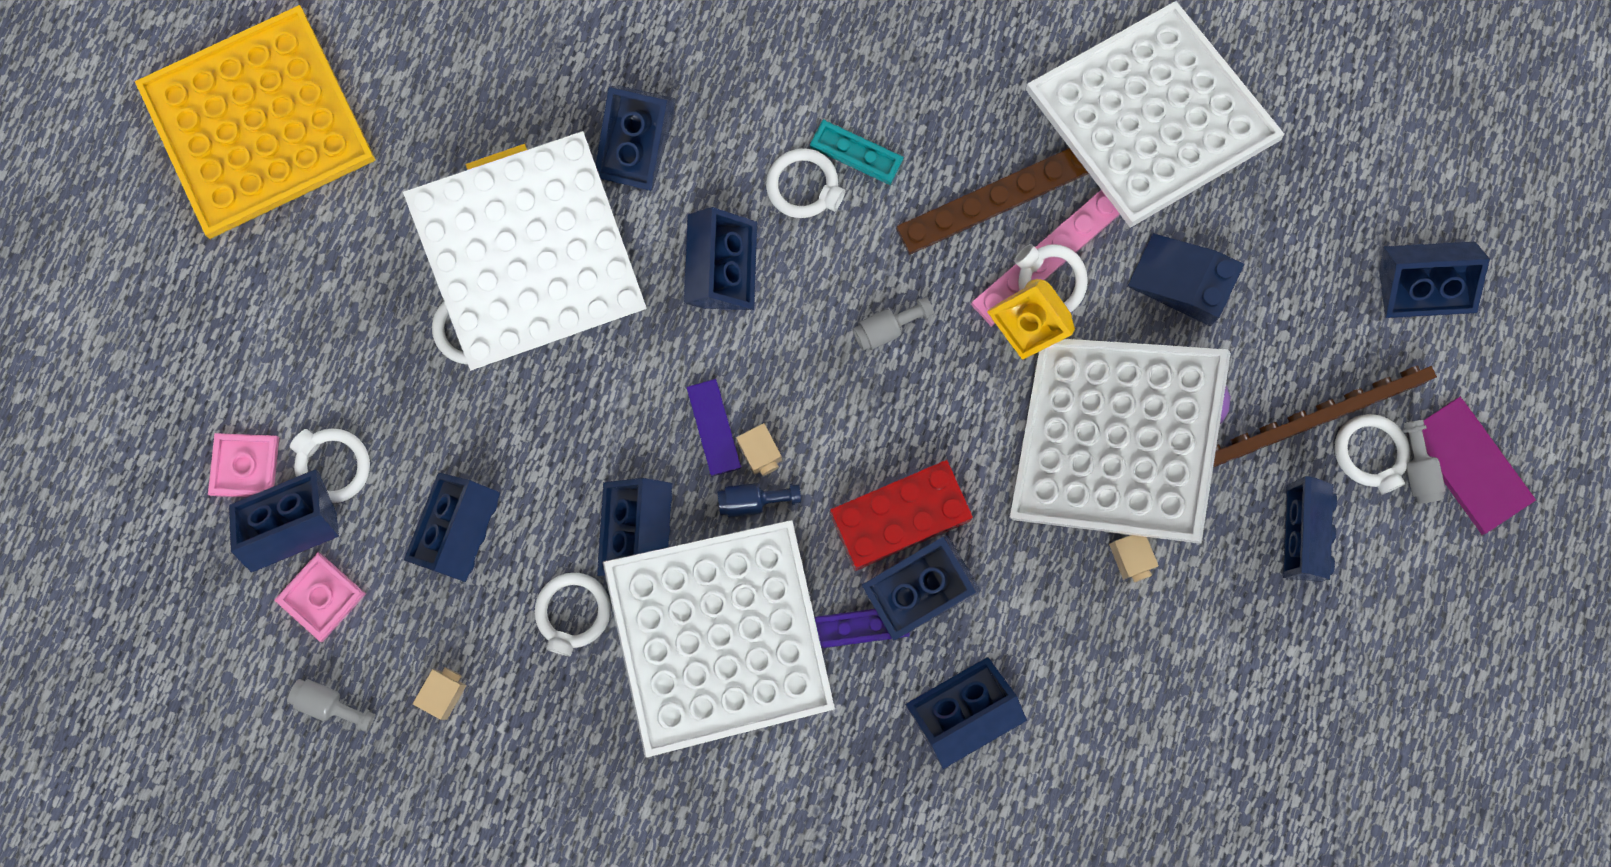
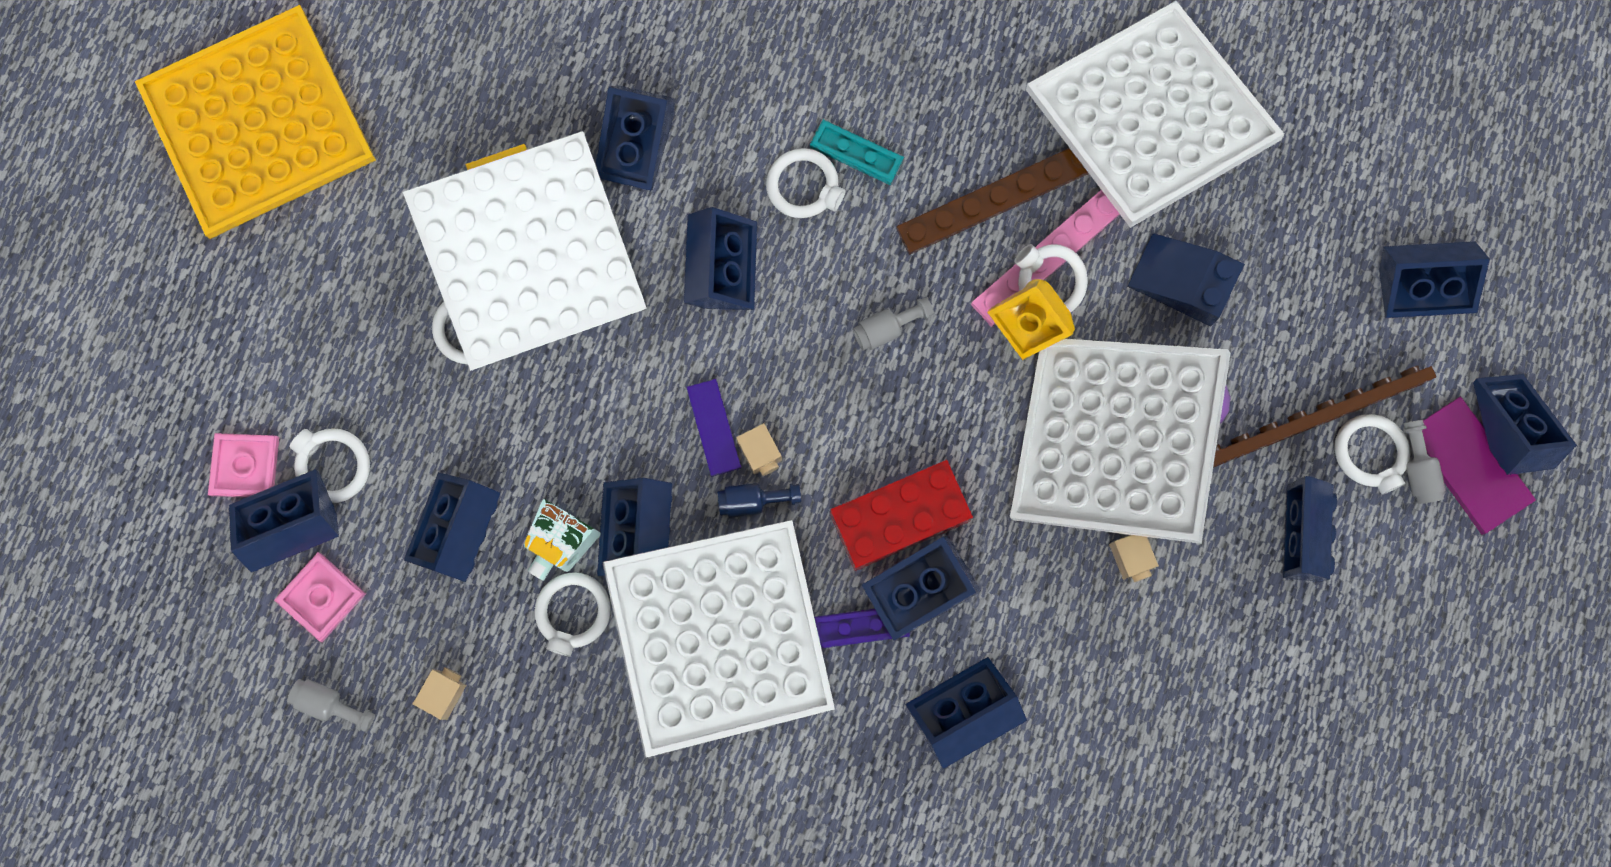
none -> torso [524,499,601,581]
none -> dark blue slope [1473,374,1577,475]

